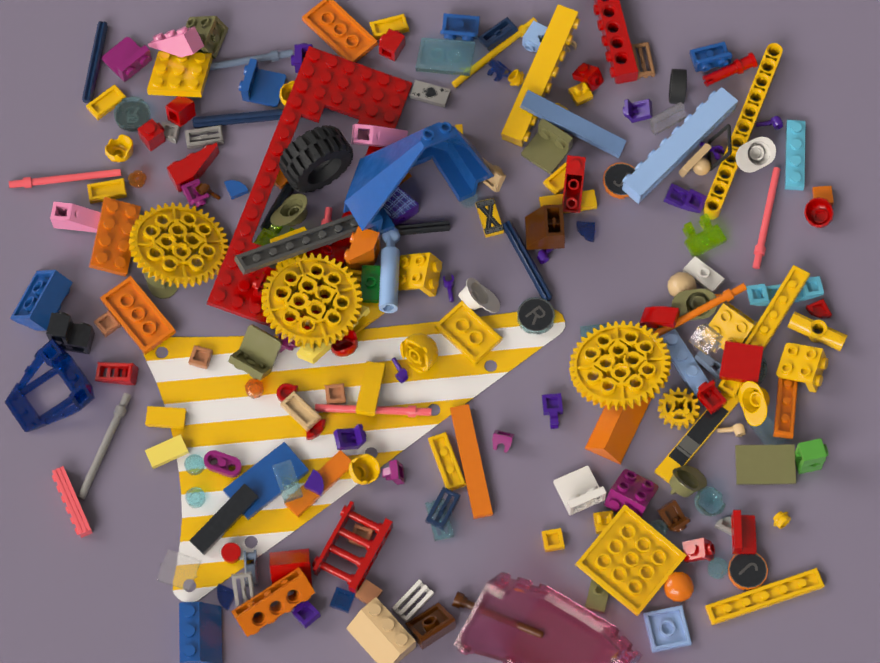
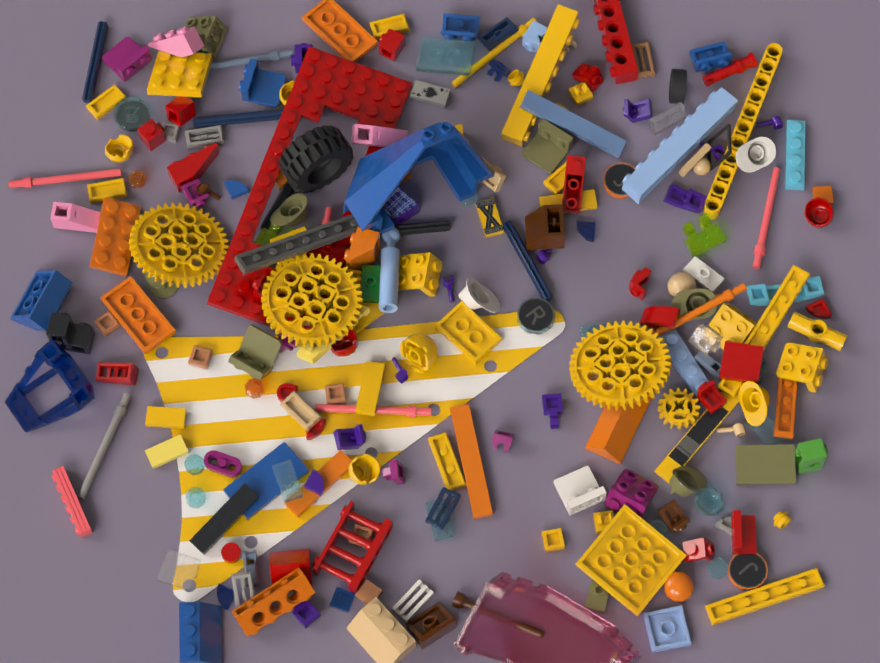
none -> red bracket [629,267,651,301]

